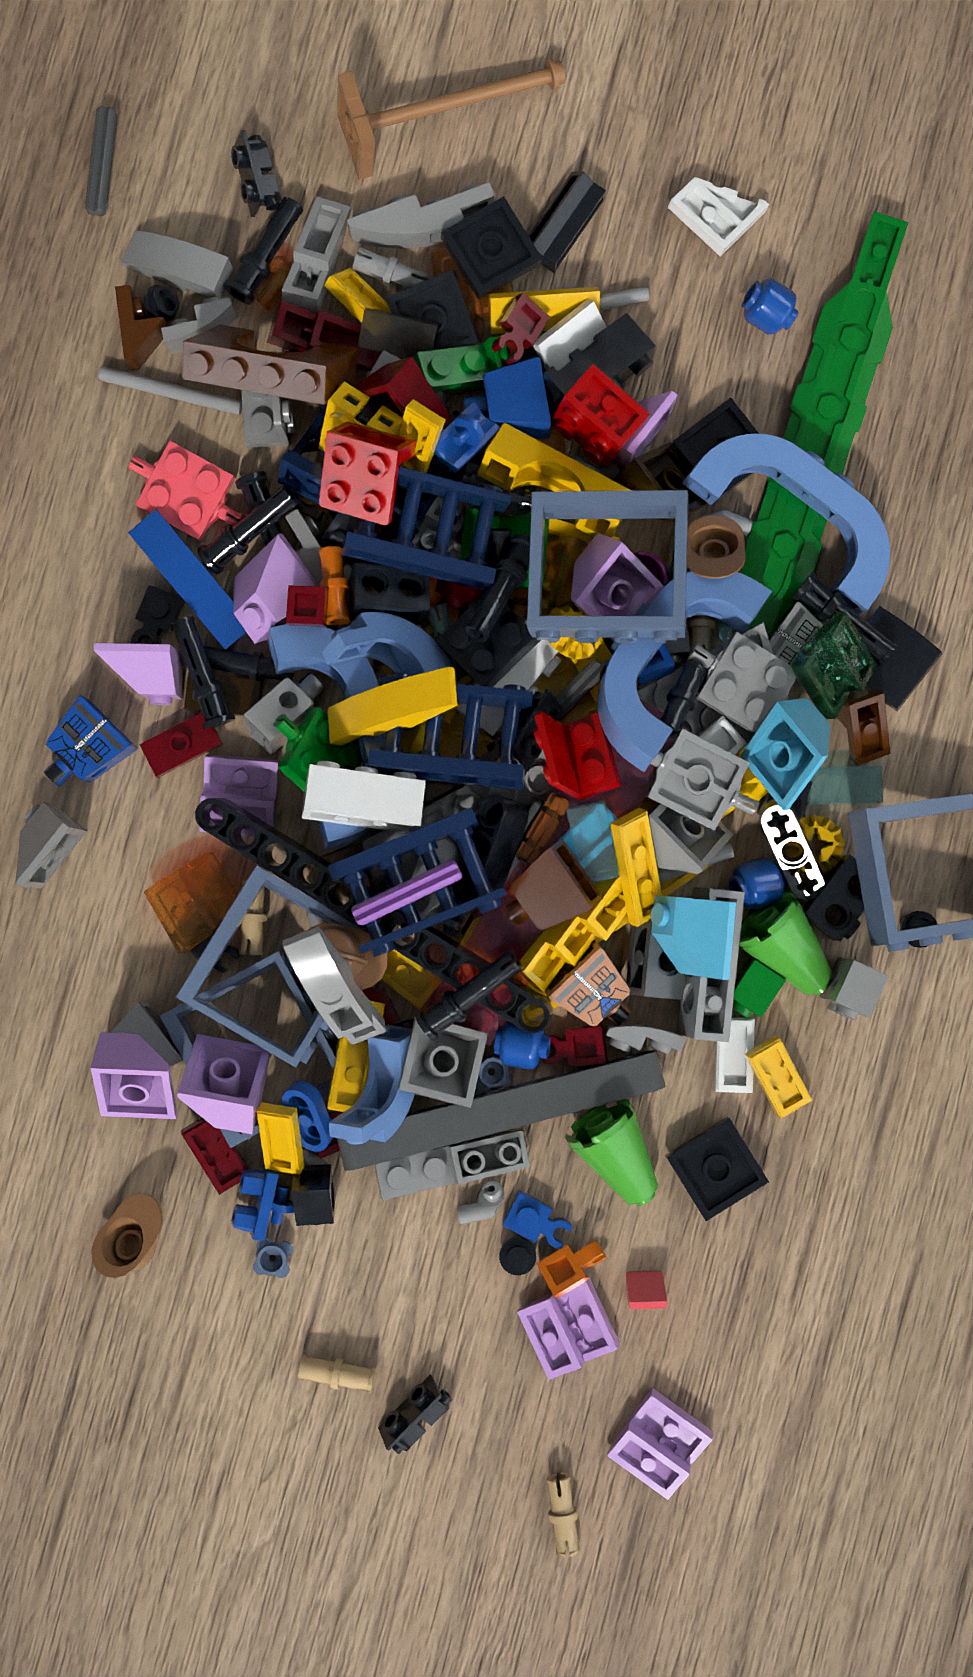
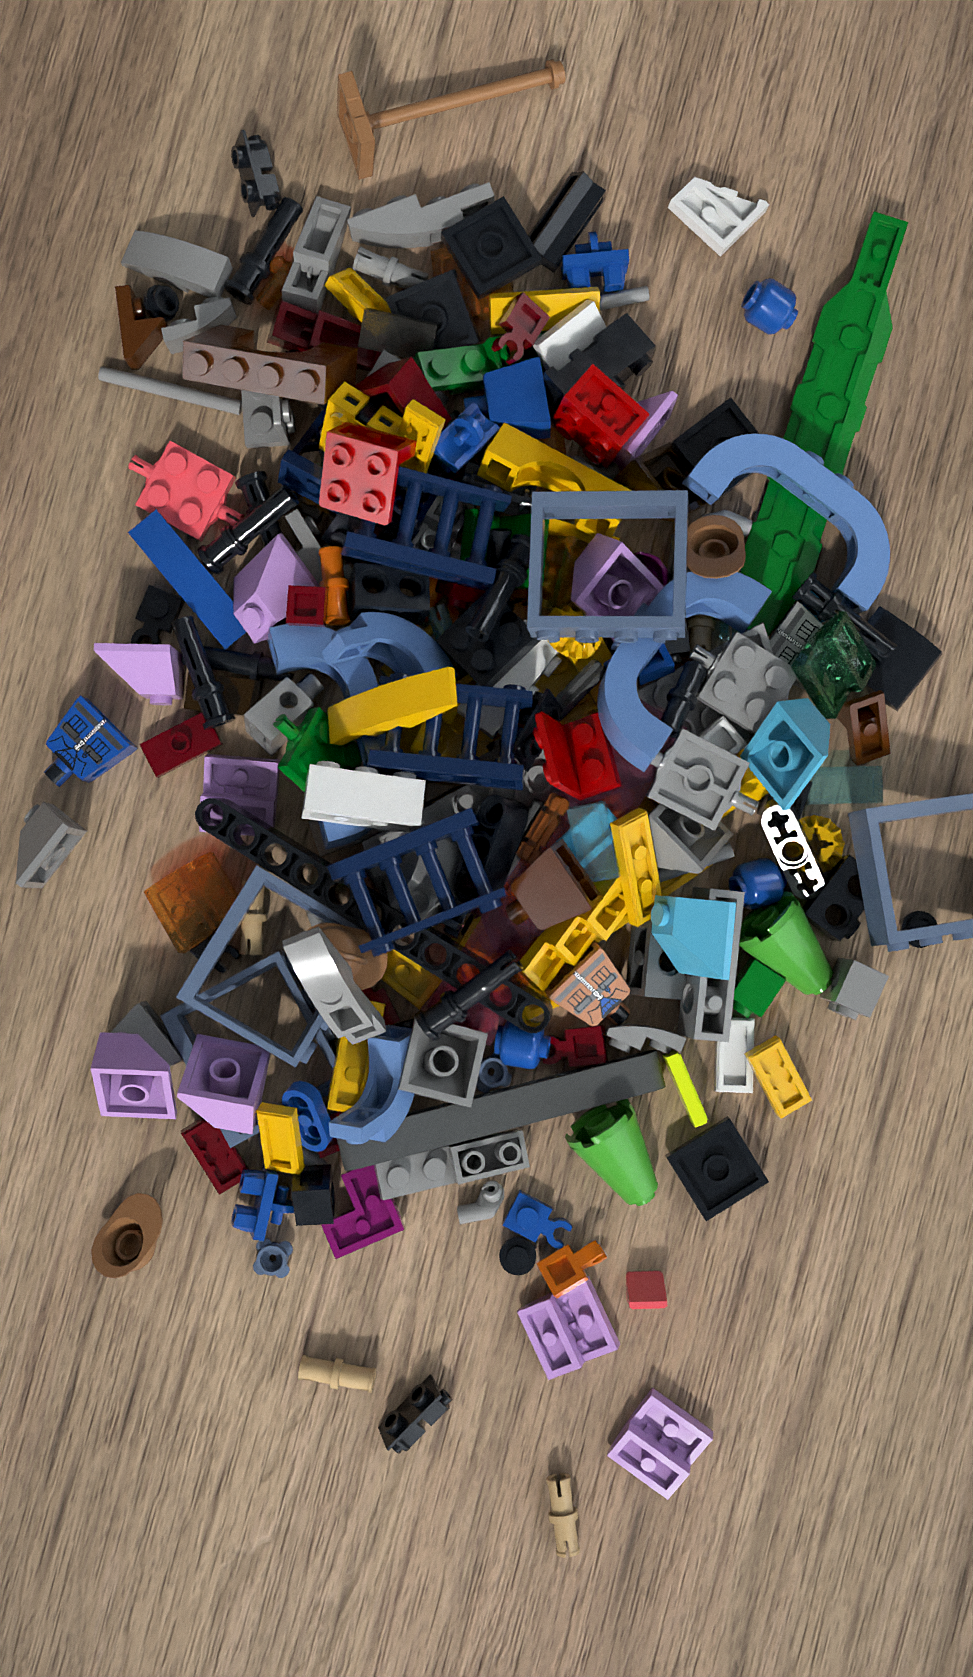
dark grey axle [85,106,117,216] -> none
medium lavender axle [351,860,462,925] -> none
none -> magenta plate [321,1165,405,1259]
none -> blue hips [561,231,630,292]
none -> neon yellow tile [662,1050,708,1128]

